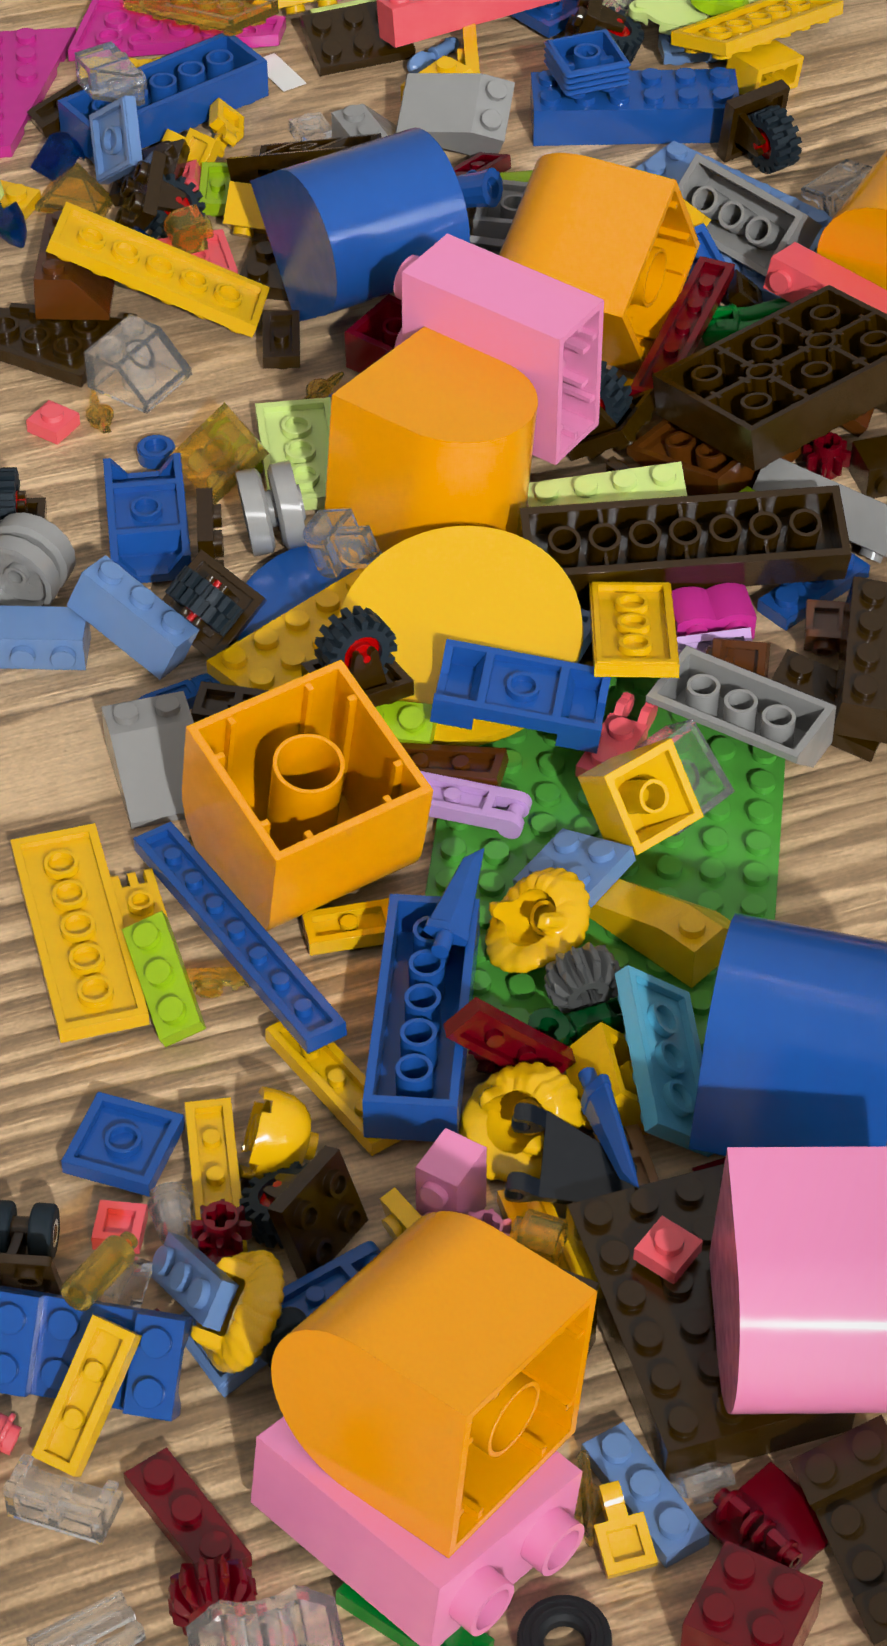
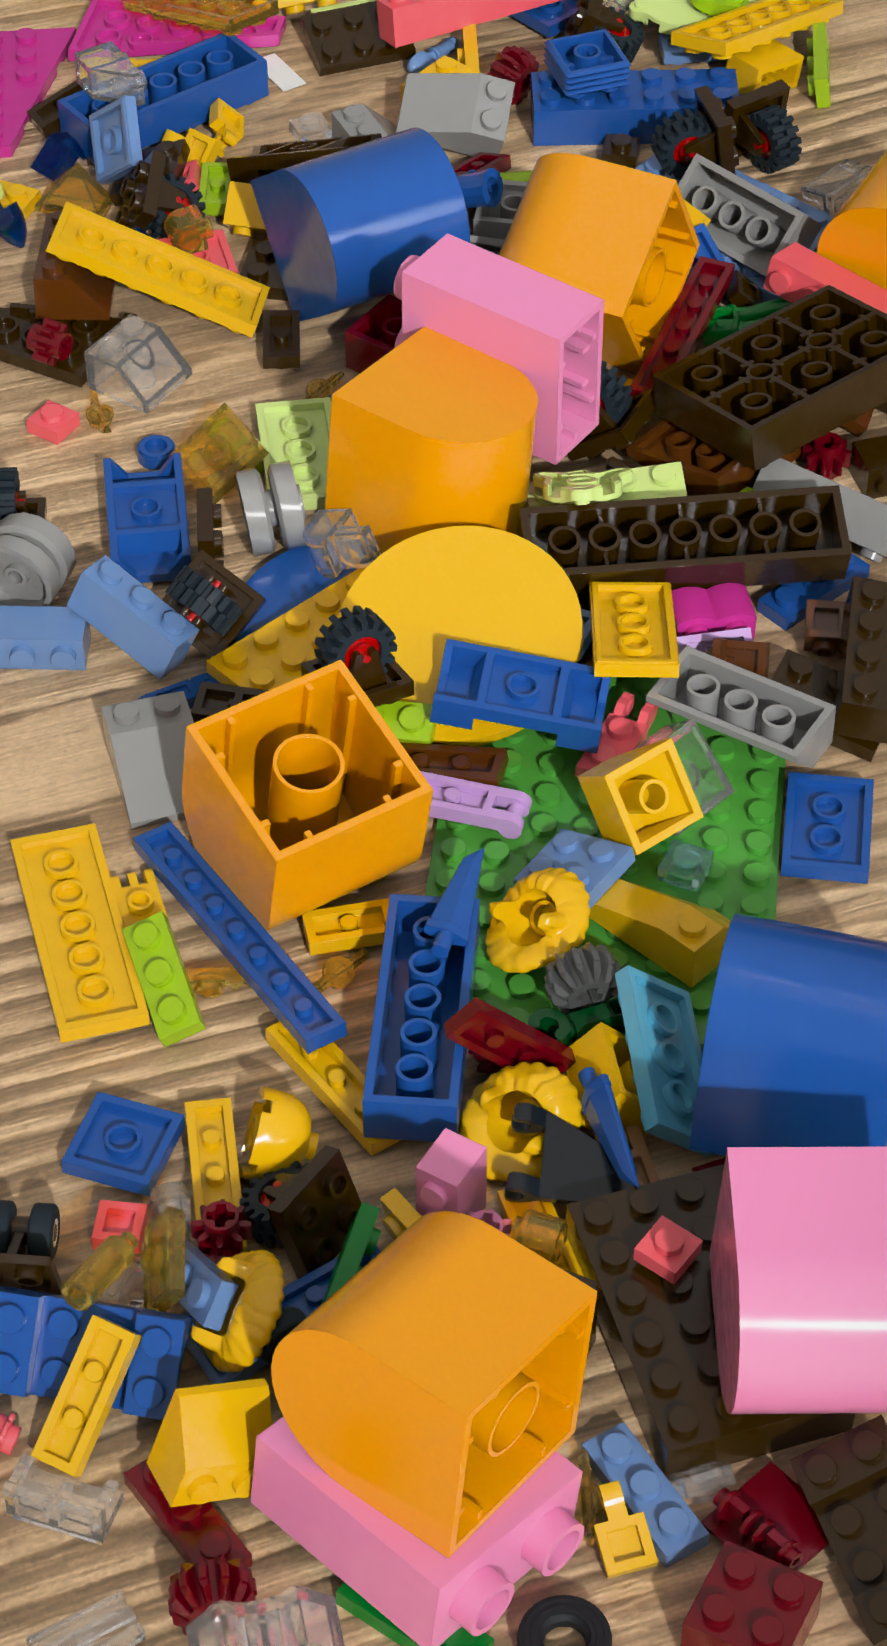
none -> dark red gear [26,317,73,367]
none -> clear yellow plate [140,1206,185,1312]
none -> yellow slope [146,1378,272,1507]
none -> clear yellow piece [313,948,369,993]
none -> green plate [321,1201,382,1304]
none -> dark red gear [486,45,539,106]
none -> yellowish green tile [533,468,633,505]
none -> dark brown plate [601,133,641,168]
none -> plate [651,85,739,179]
none -> clear light blue plate [657,839,714,892]
none -> blue plate [780,772,874,884]
none -> lime plate [807,22,831,109]

